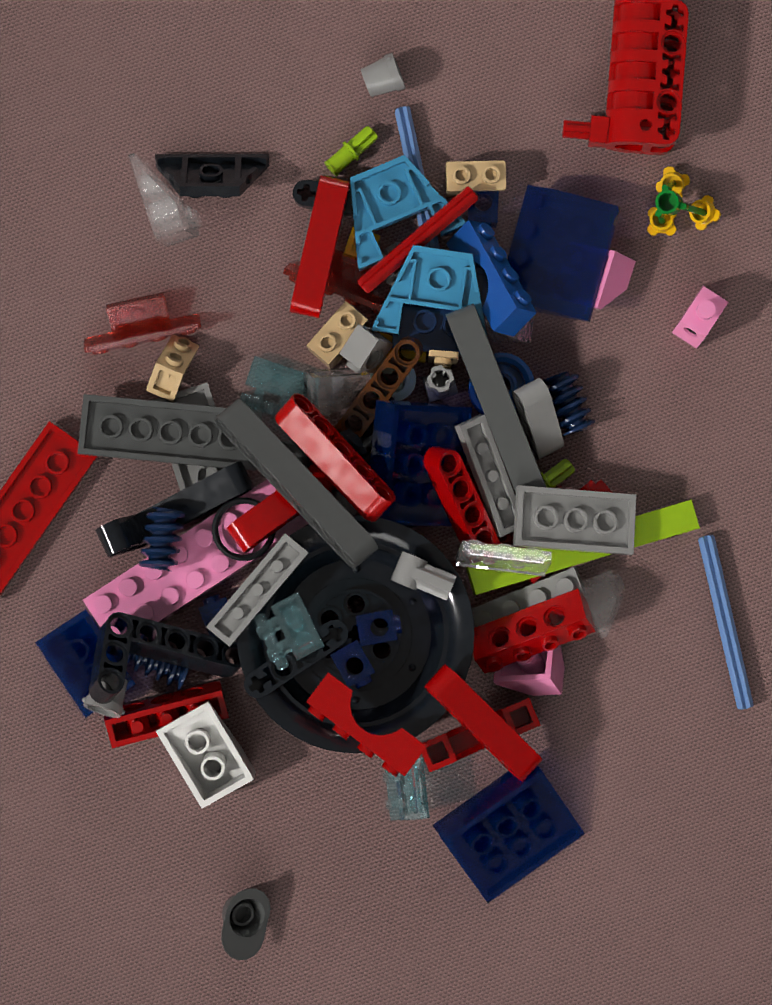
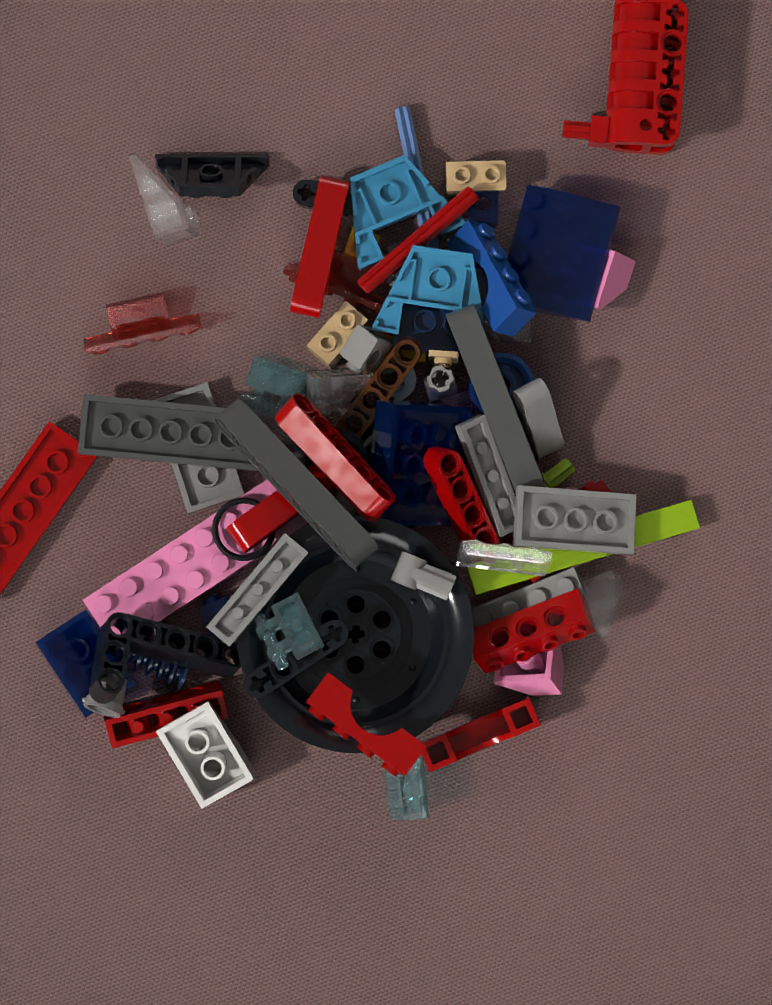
black beam [95,461,255,557] -> none
dark blue piece [139,507,186,572] -> none
tan bracket [146,335,199,402] -> none
dark grey piece [221,888,271,960] -> none
lime axle [324,126,378,177] -> none
clear blue brick [330,640,375,689] -> none
clear blue brick [356,609,402,646] -> none
light grey piece [361,53,406,97] -> none
red beam [424,664,543,782] -> none
clear blue slope [433,766,585,903] -> none
dark blue piece [543,371,595,437] -> none
yellow plant [647,166,721,236] -> none
bright pink torso [672,286,729,349] -> none
medium blue axle [698,535,753,710] -> none

